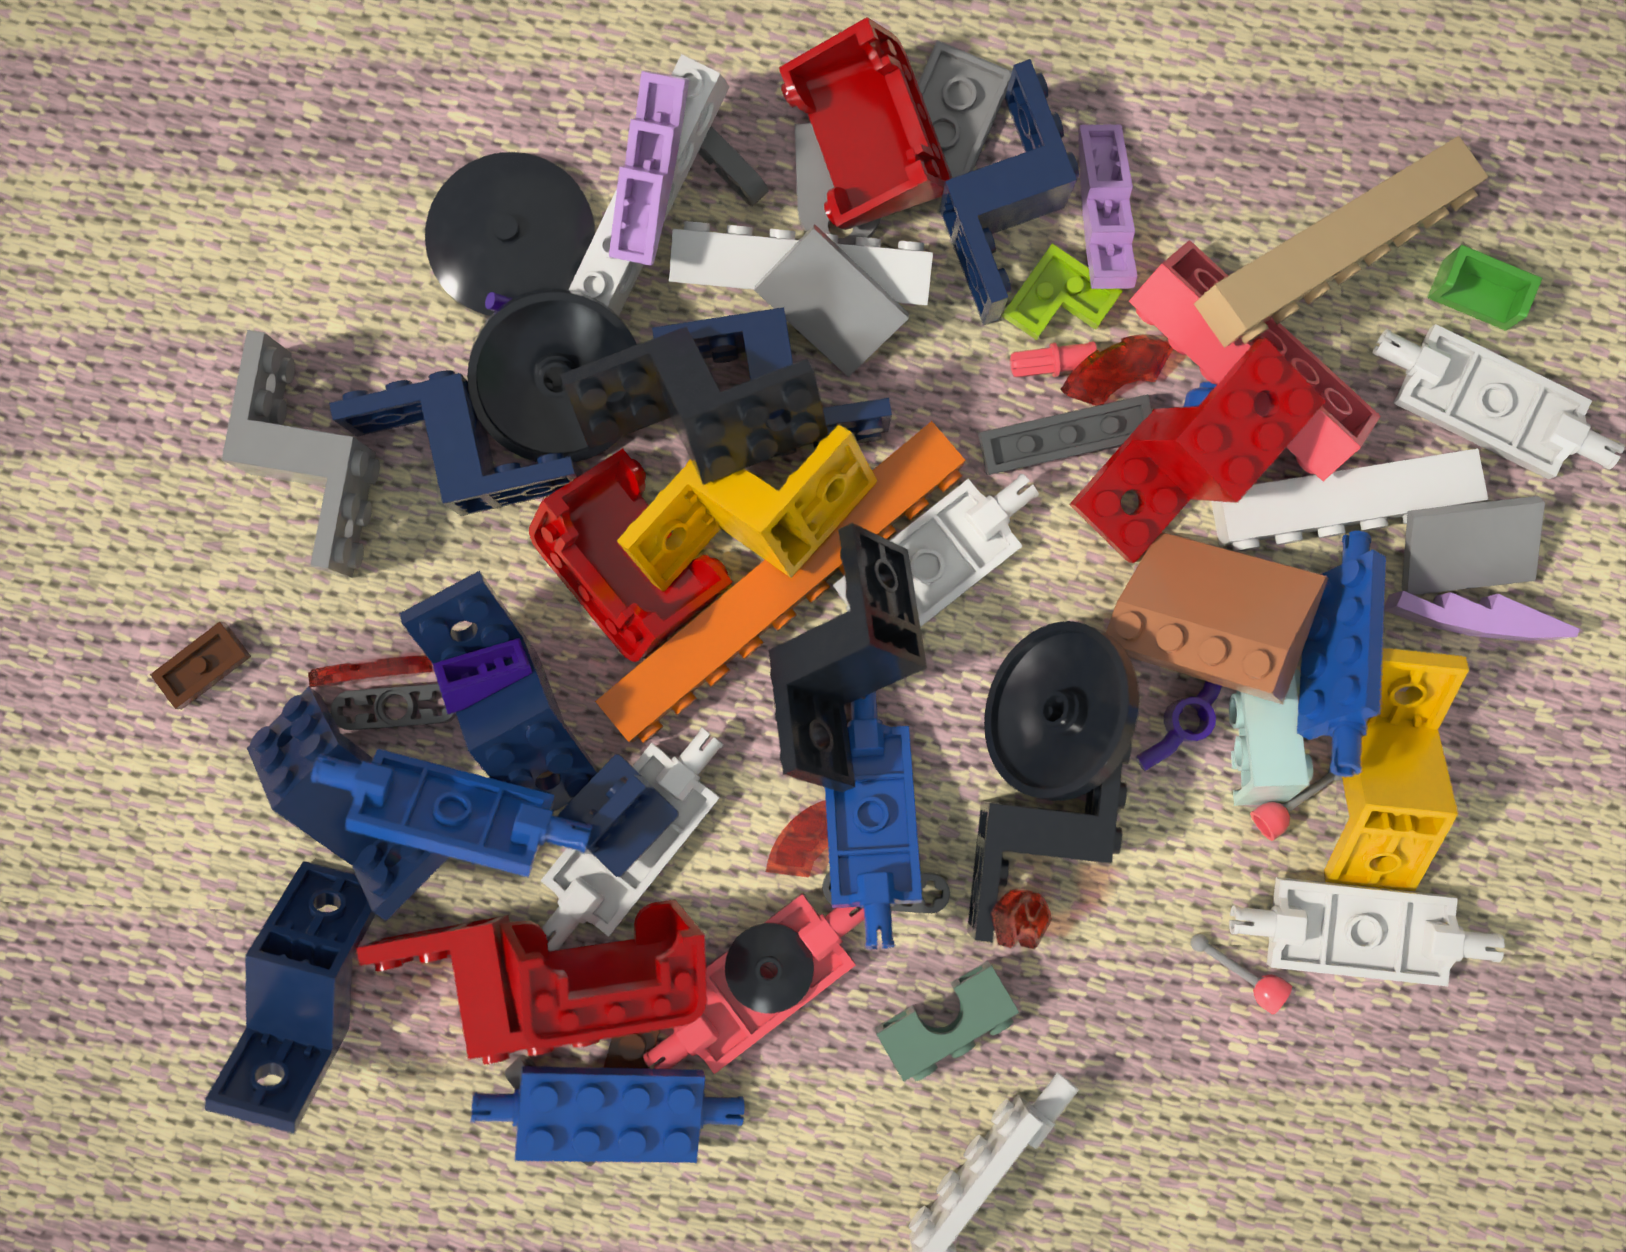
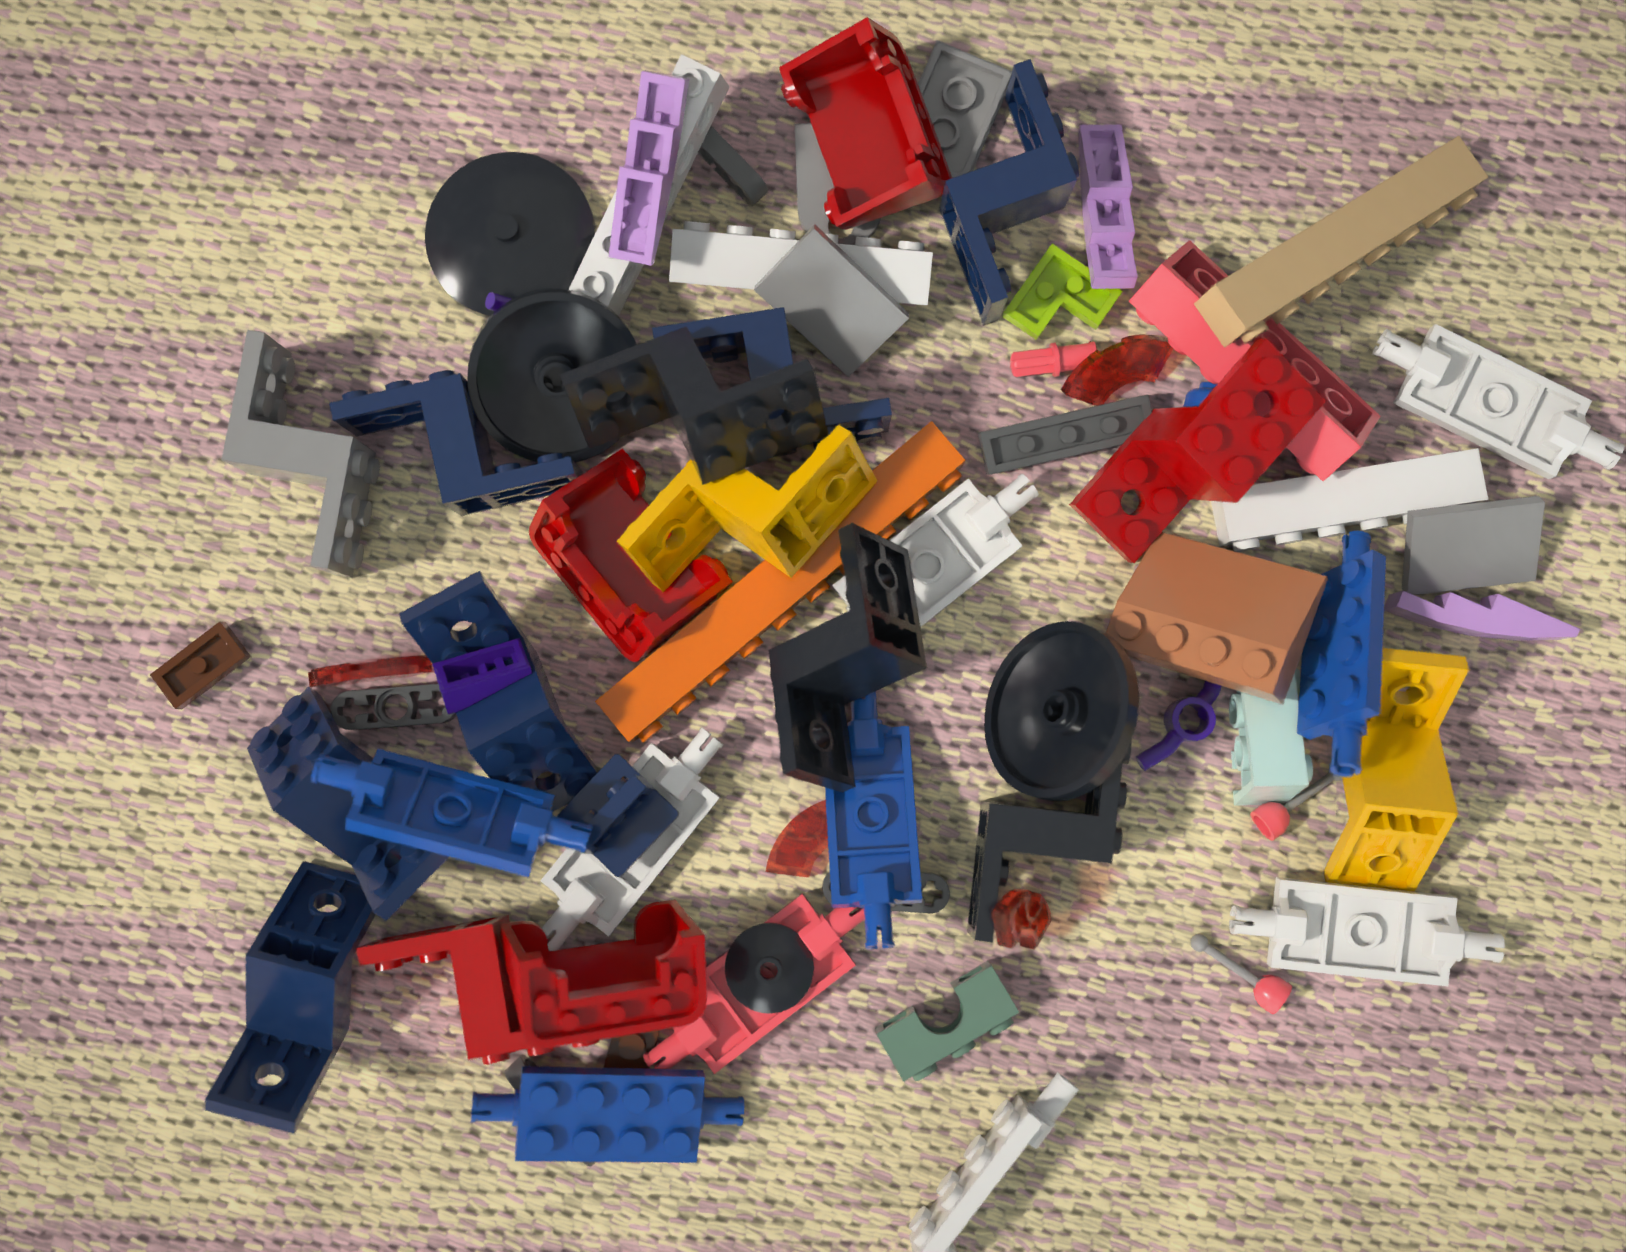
bright green panel [1427,244,1543,331] -> none

